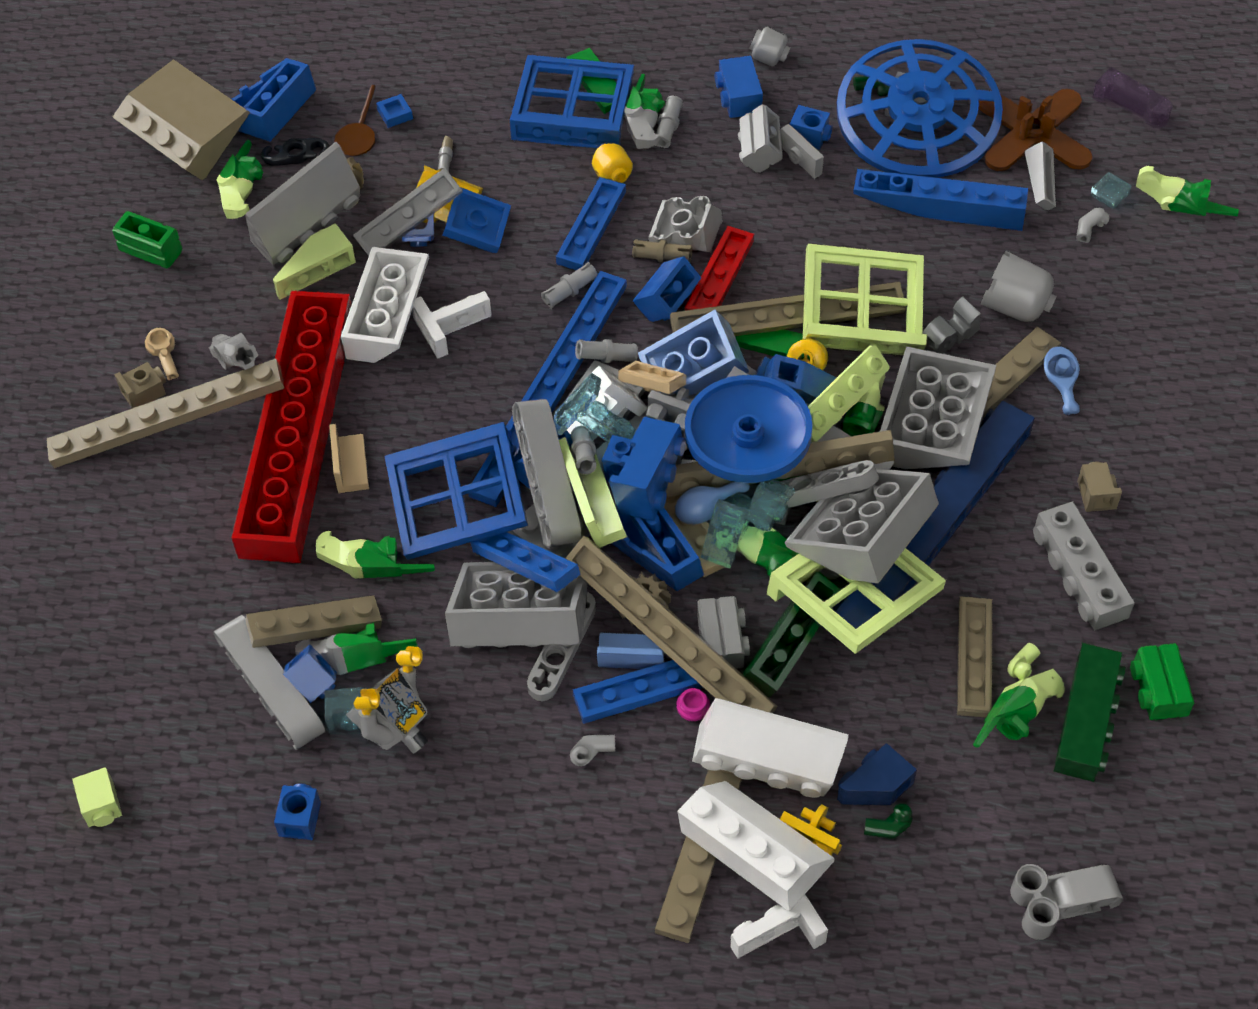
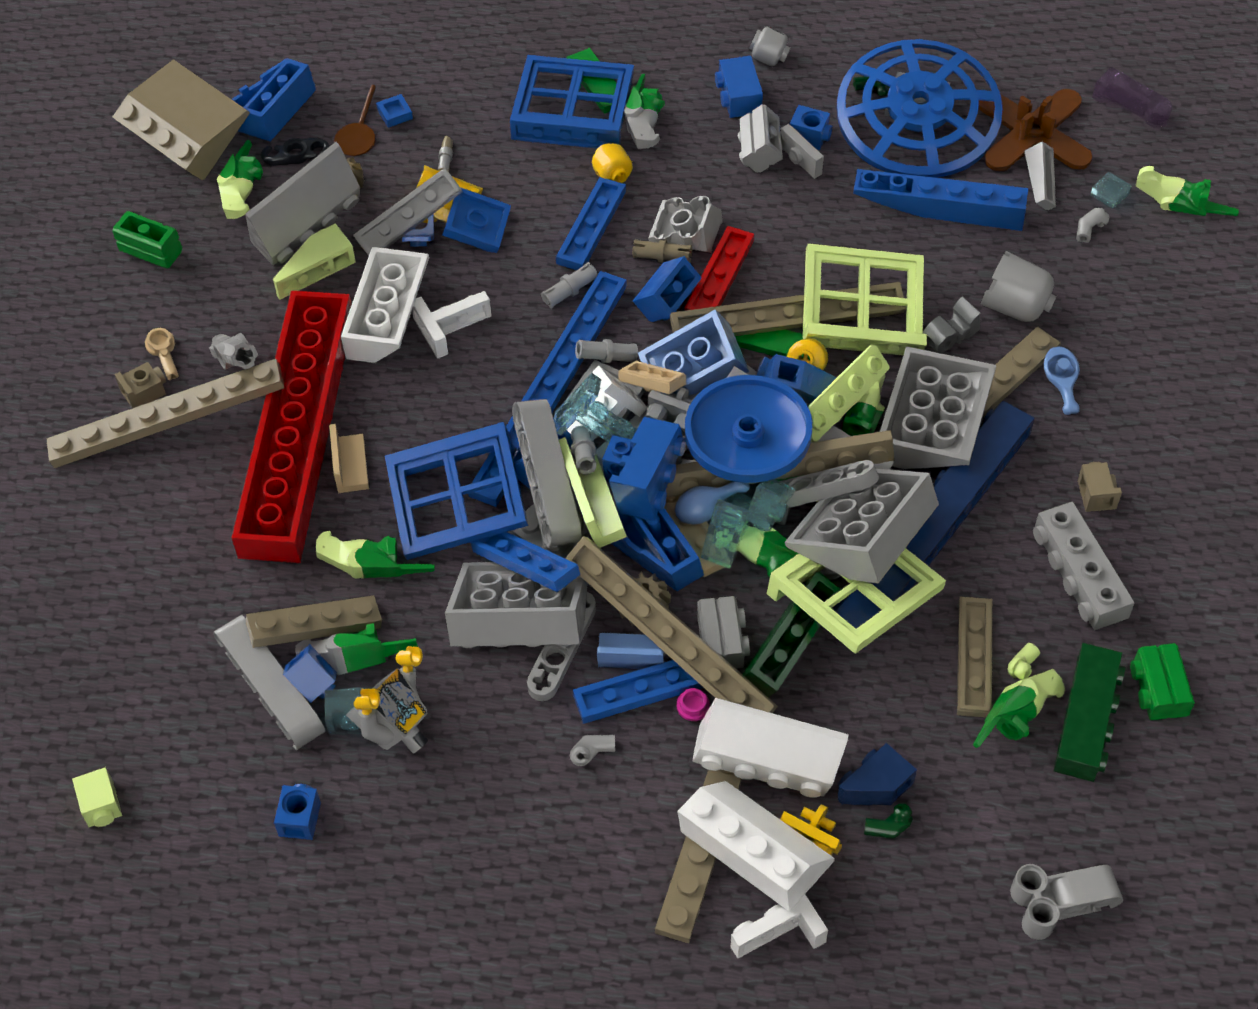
light grey pin [655,95,683,148] -> none

